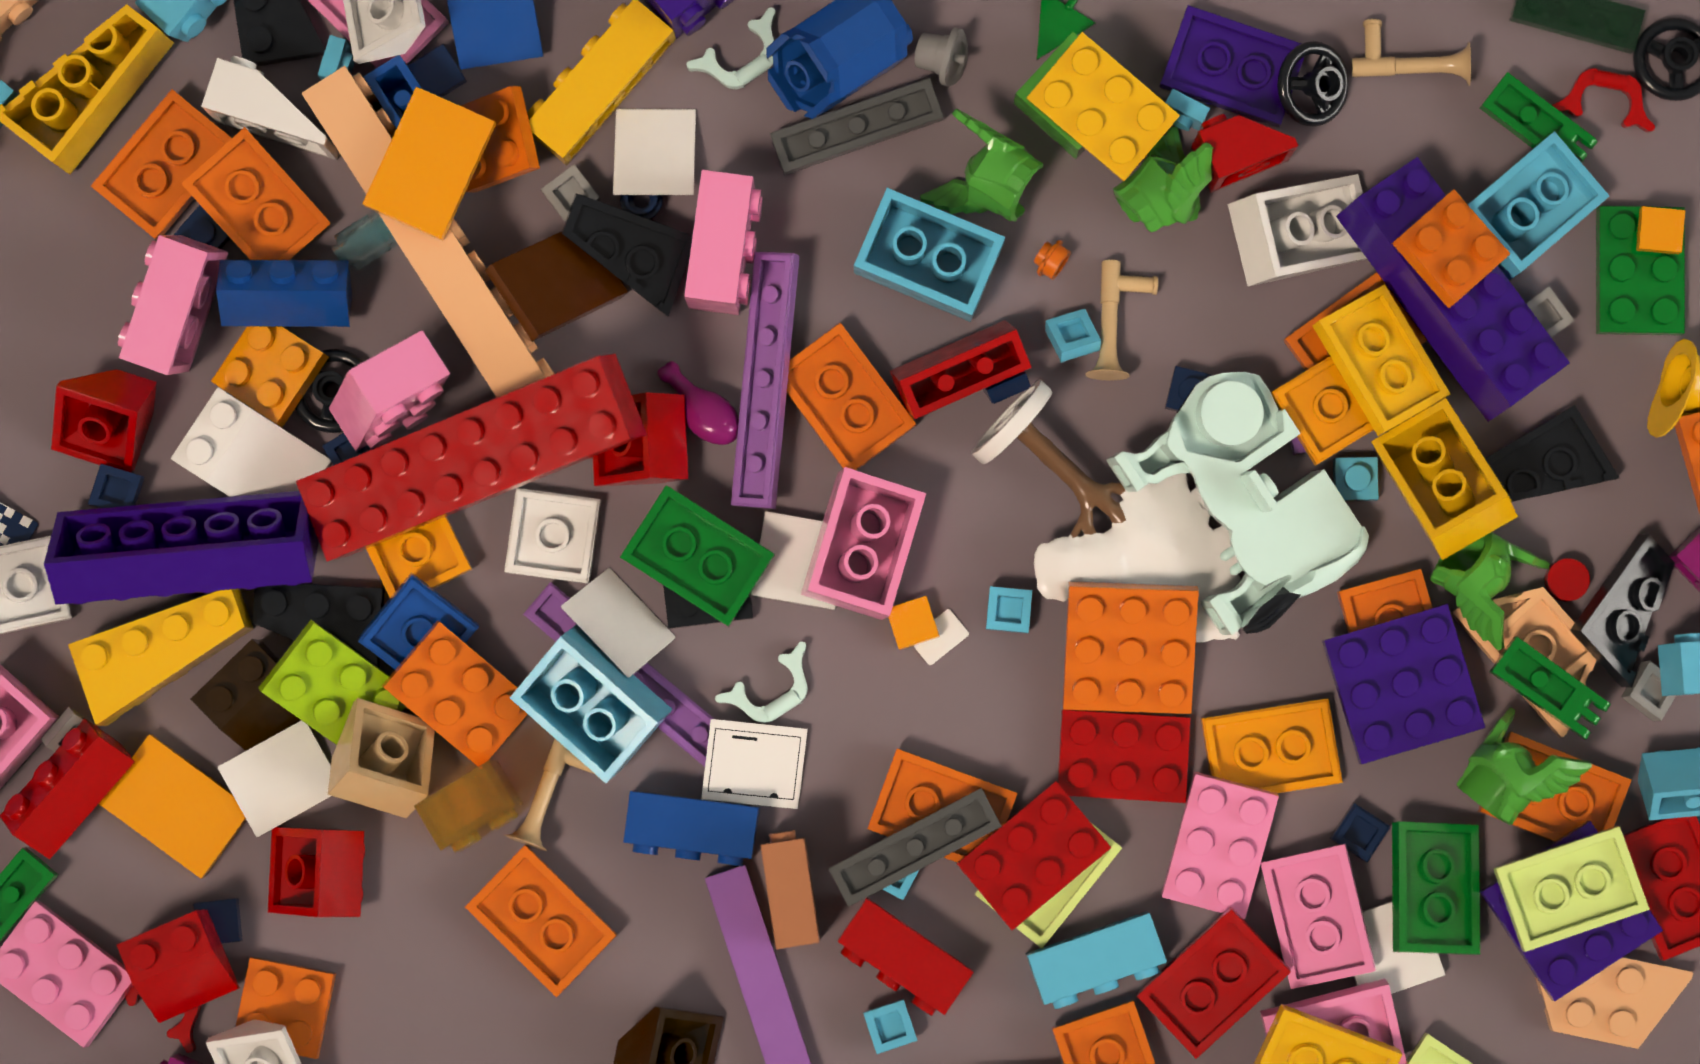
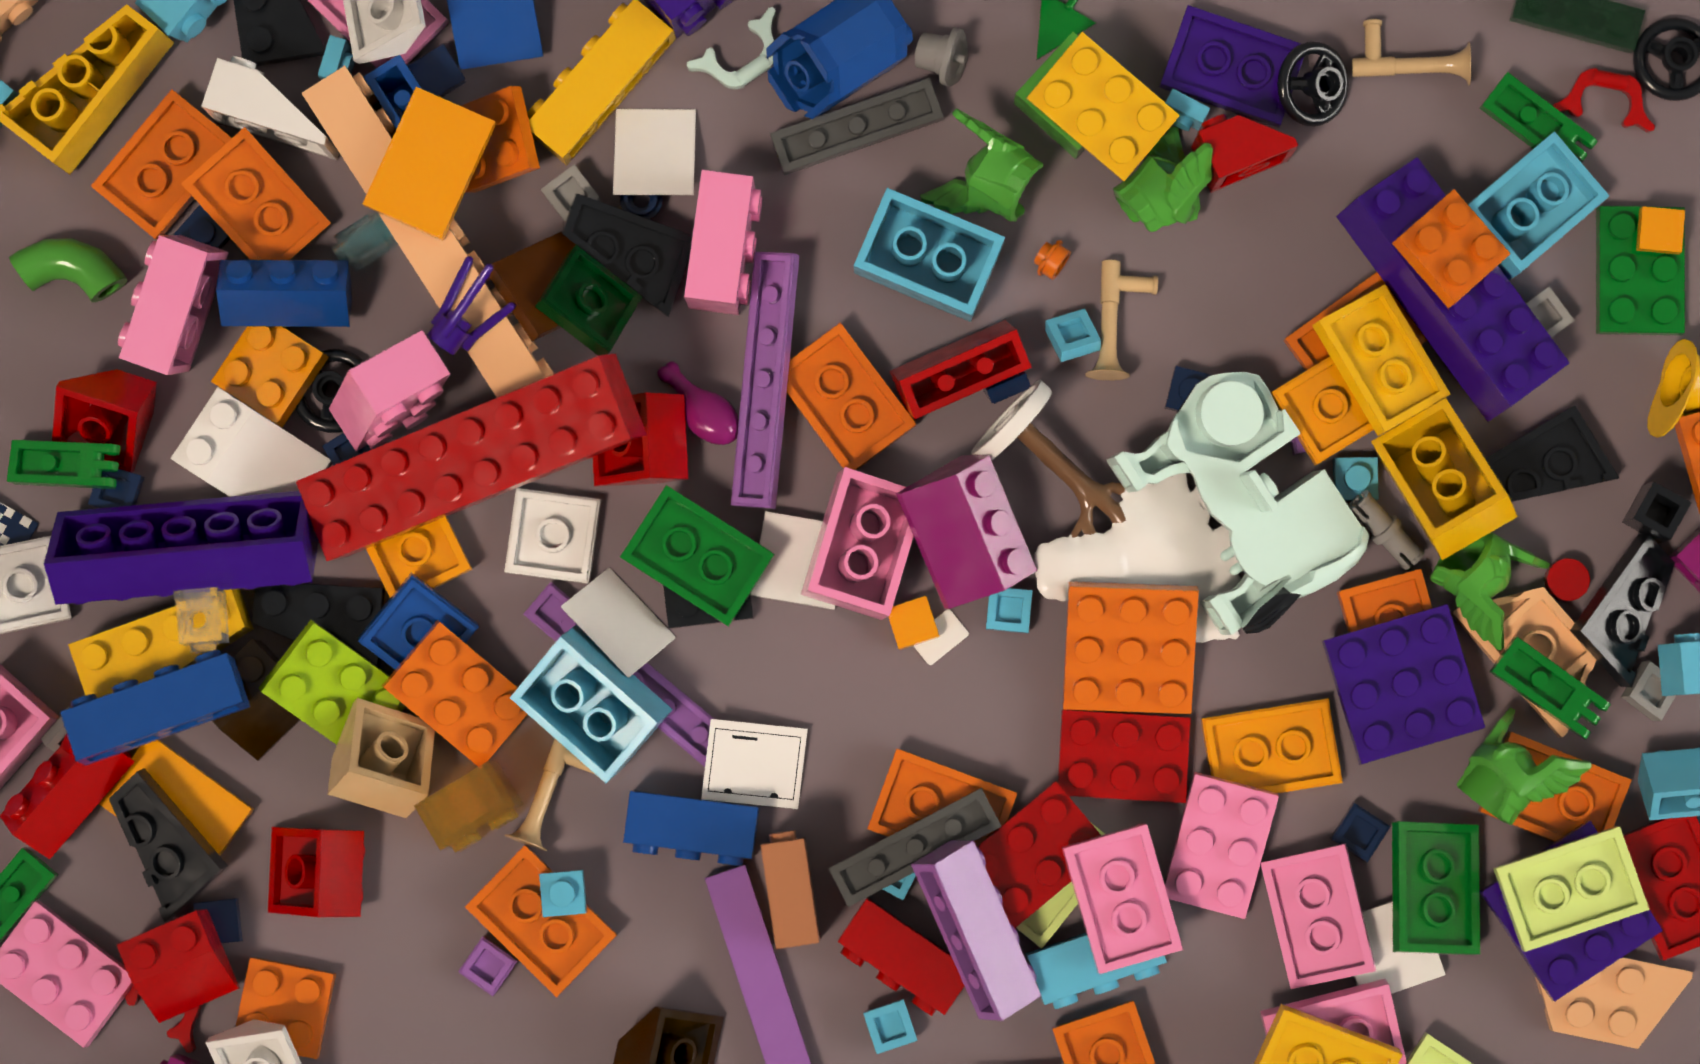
white sticker [218,720,331,837] -> none
light aqua helmet [715,641,808,723] -> none
red plate [1137,907,1291,1059] -> none
white slope [1228,174,1367,286] -> none
none -> green hinge [7,440,121,489]
none -> bright green cylinder [9,238,127,303]
none -> blue brick [60,650,251,765]
none -> black wing [109,768,228,923]
none -> clear brick [174,587,229,653]
none -> dark purple plant [427,256,515,355]
none -> medium lavender tile [458,936,519,996]
none -> dark green tile [535,245,643,356]
none -> medium azure plate [539,870,587,917]
none -> magenta slope [896,455,1037,609]
none -> brick [911,840,1041,1021]
none -> bright pink plate [1062,823,1183,974]
none -> light grey pin [1348,490,1424,570]
none -> black brick [1622,481,1692,543]

